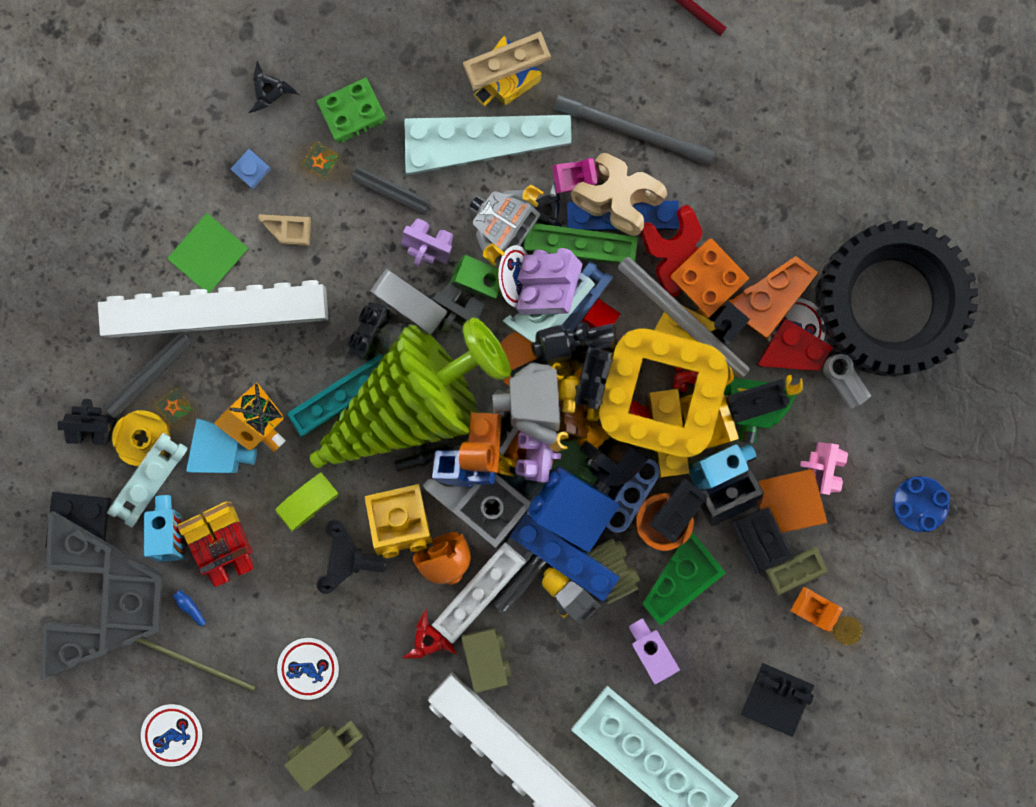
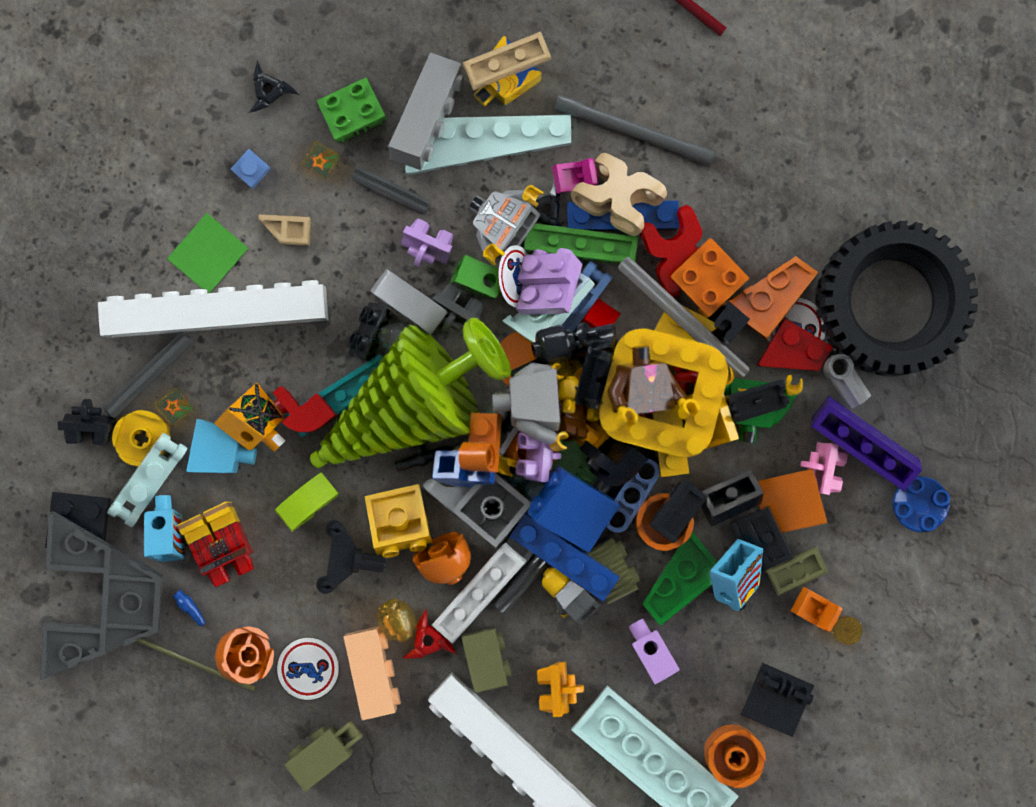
white sticker [141,704,202,766] -> none
medium azure torso [688,444,756,490] -> none
none -> orange cylinder [215,626,274,684]
none -> red brick [273,386,338,433]
none -> light nougat brick [343,626,401,720]
none -> clear yellow head [375,598,417,642]
none -> light grey brick [388,53,465,170]
none -> light orange hips [537,661,584,717]
none -> torso [607,346,700,427]
none -> orange brick [704,724,766,788]
none -> medium azure torso [710,539,763,611]
none -> dark purple brick [811,395,922,491]

